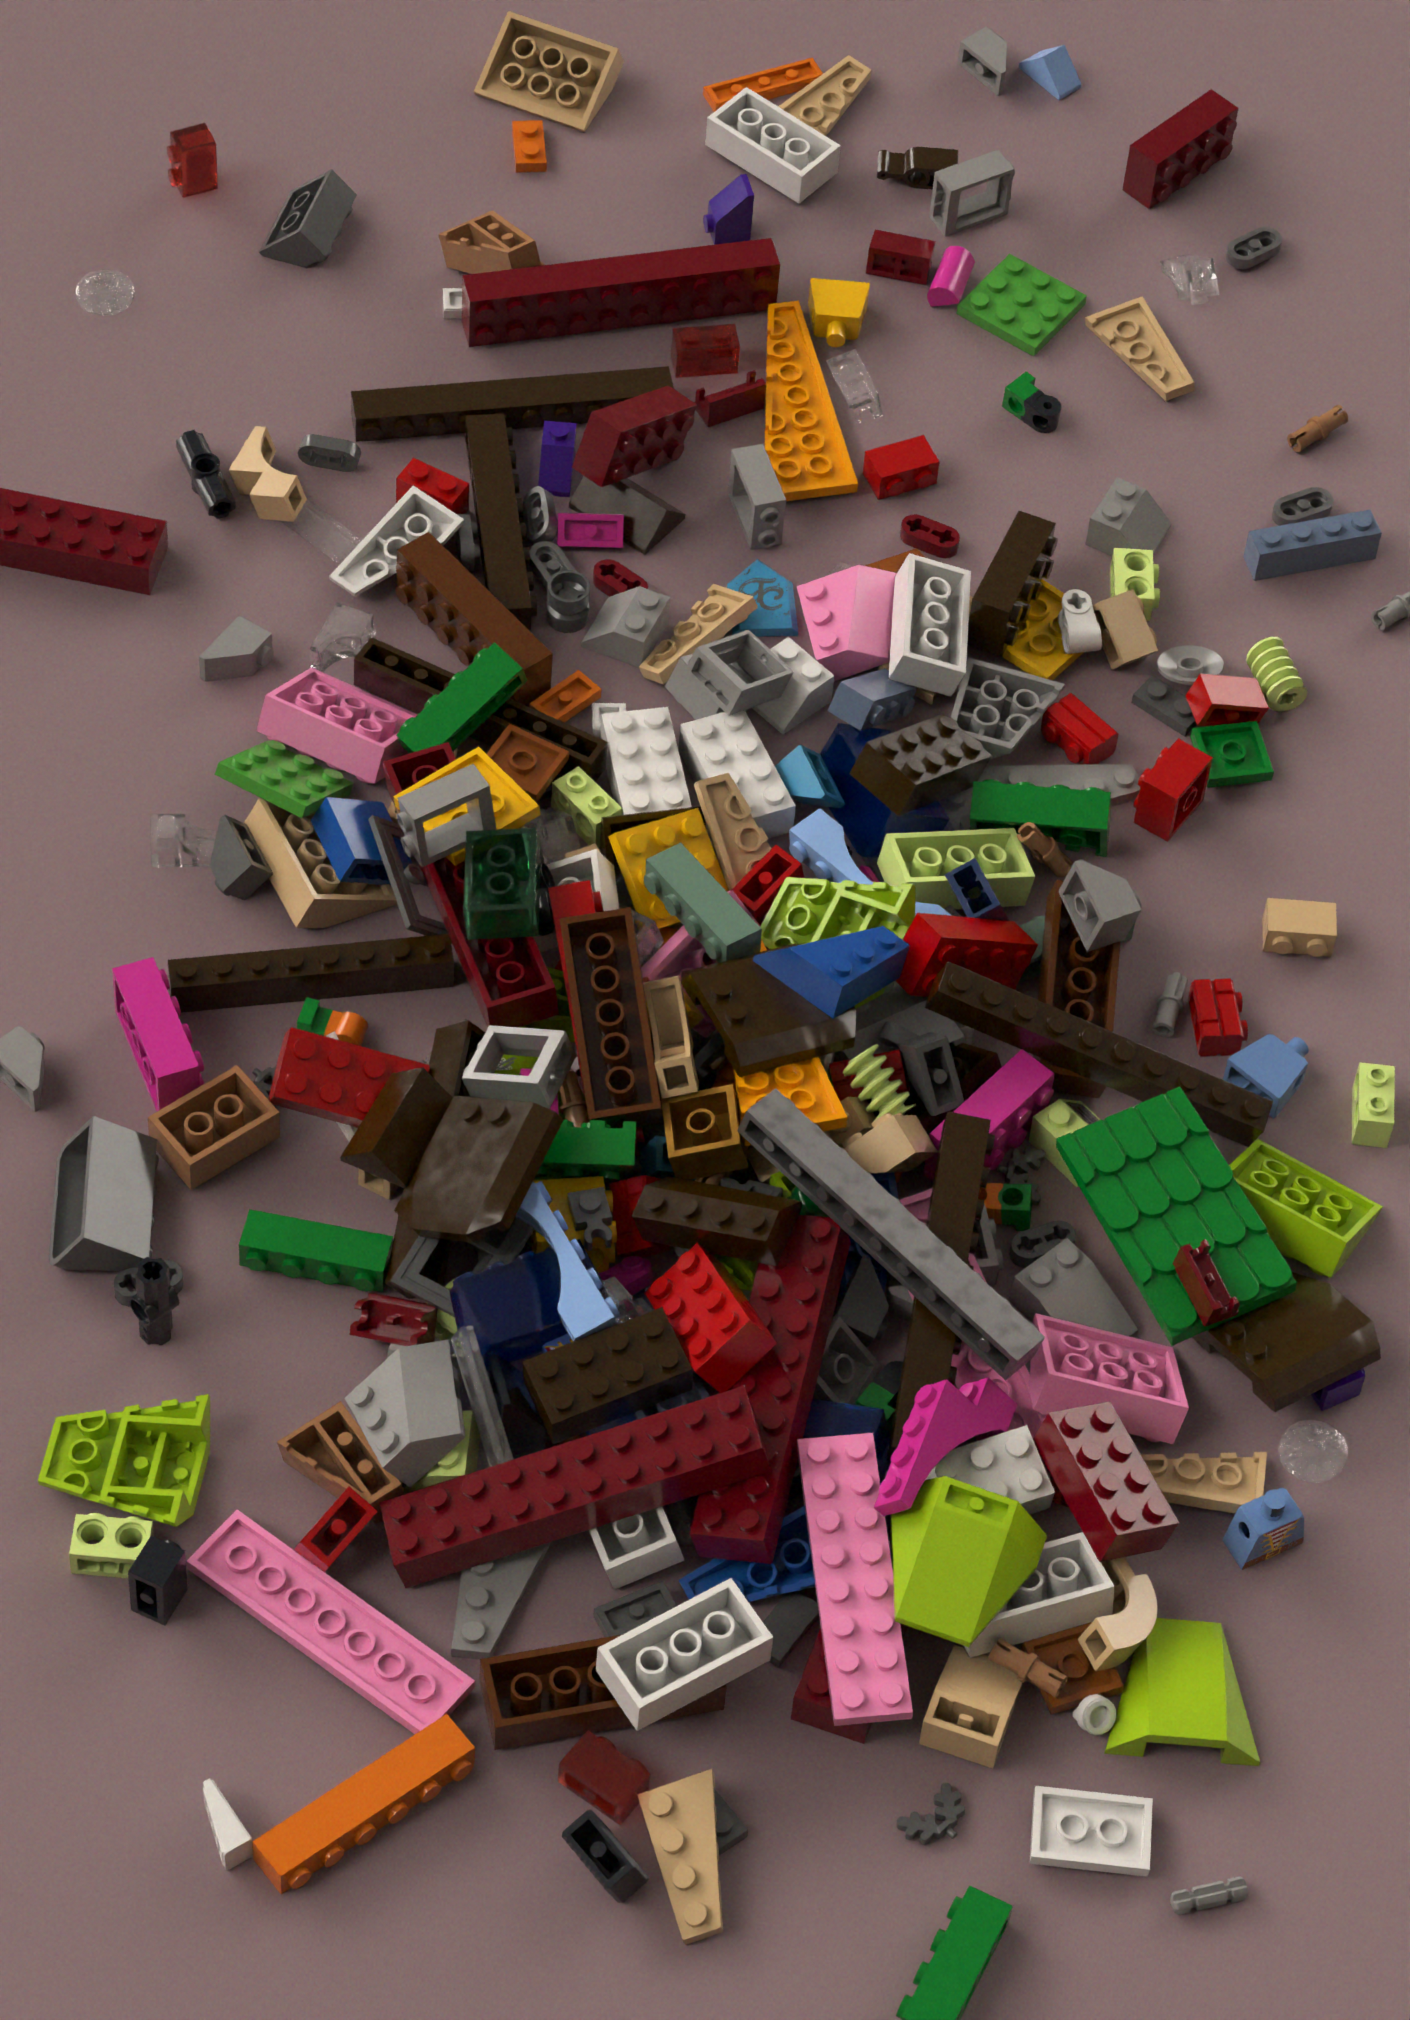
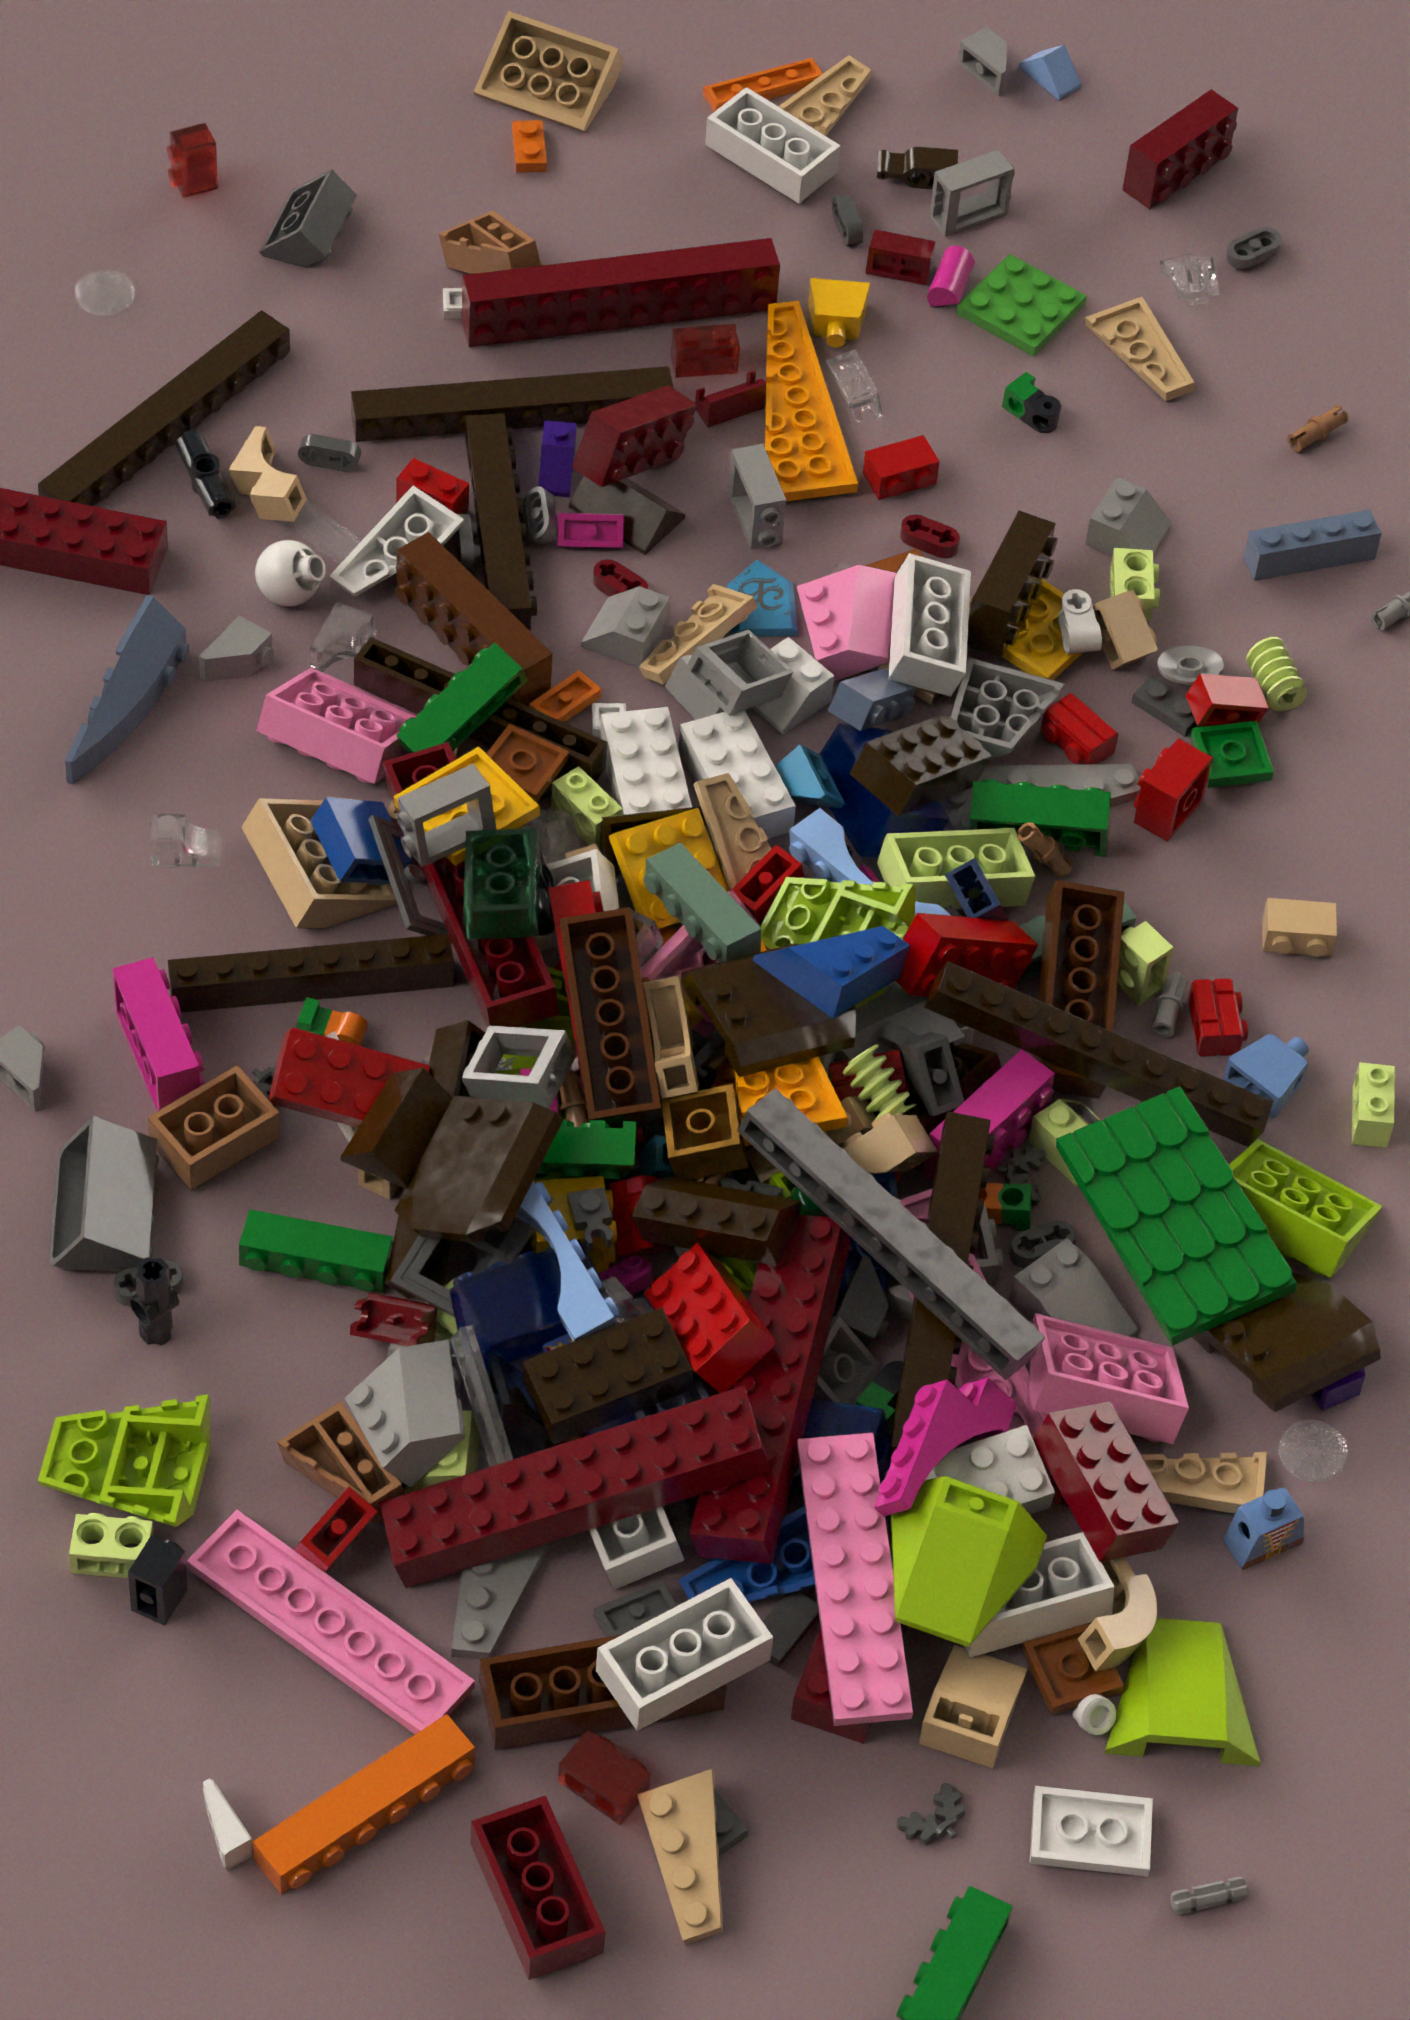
dark grey slope [210,815,273,901] -> none
bright green plate [215,740,354,818] -> none
flat silver plate [530,541,576,590] -> none
dark grey wheel [546,570,590,633] -> none
black brick [562,1809,649,1903] -> none
dark purple slope [703,174,754,245] -> none
medium nougat pin [988,1638,1068,1698] -> none
light grey slope [1058,859,1141,952] -> none
dark red hinge [1173,1239,1240,1327] -> none
flat silver plate [1272,487,1334,526] -> none
none -> dark brown brick [38,310,290,506]
none -> sand blue wedge [65,595,190,784]
none -> white brick [255,540,326,607]
none -> dark red brick [470,1795,606,1980]
none -> dark grey beam [832,194,863,245]
none -> yellowish green brick [1117,921,1174,1006]

